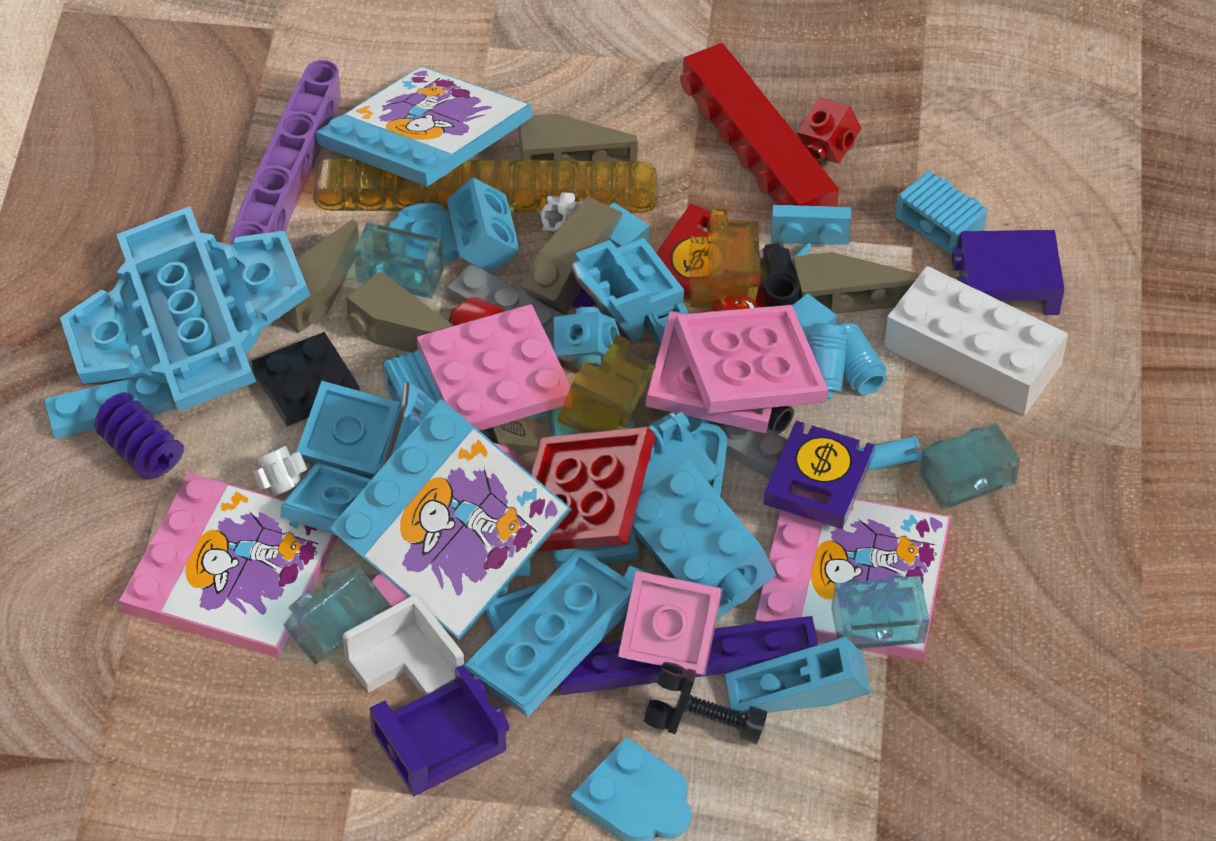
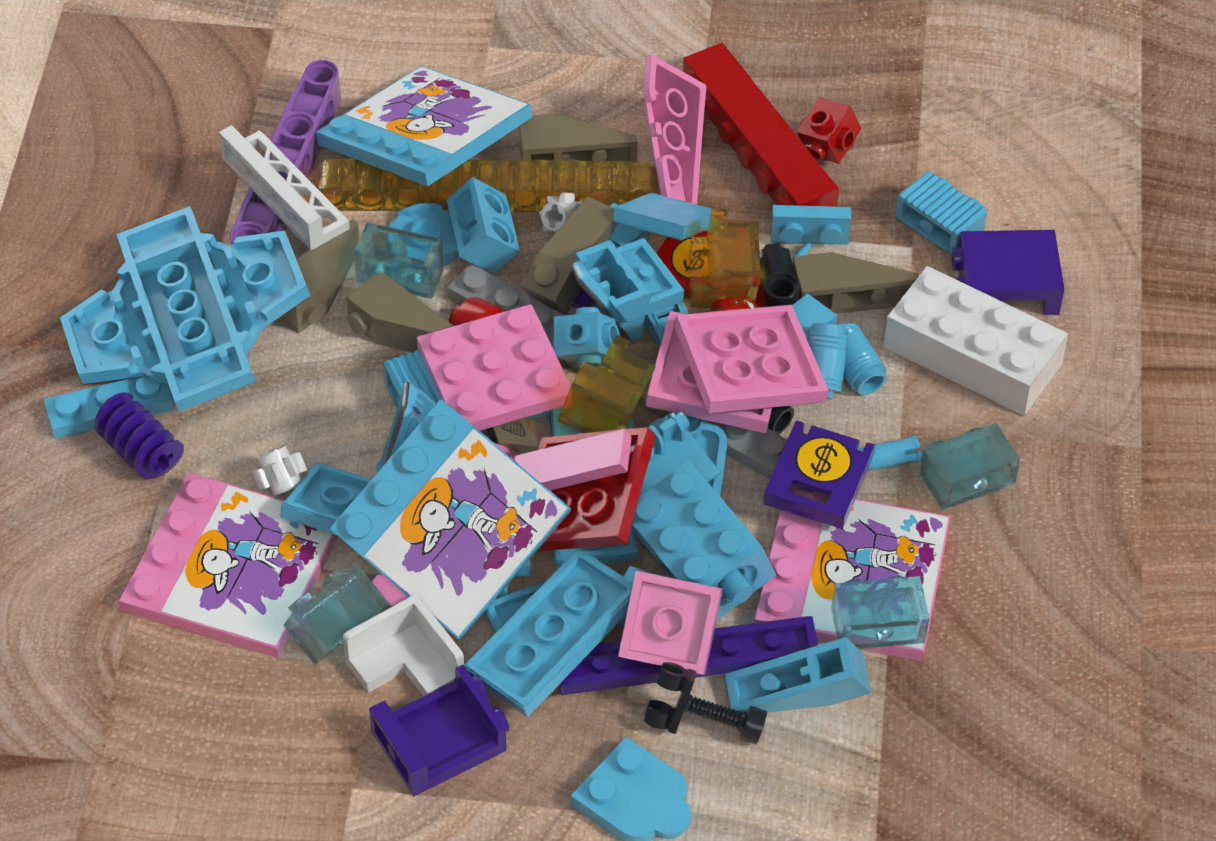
black plate [252,332,360,427] -> none
medium azure plate [296,381,399,479] -> none
none -> white fence [219,125,350,250]
none -> bright pink tile [514,429,631,490]
none -> medium azure tile [613,193,720,240]
none -> bright pink wedge [644,54,706,205]

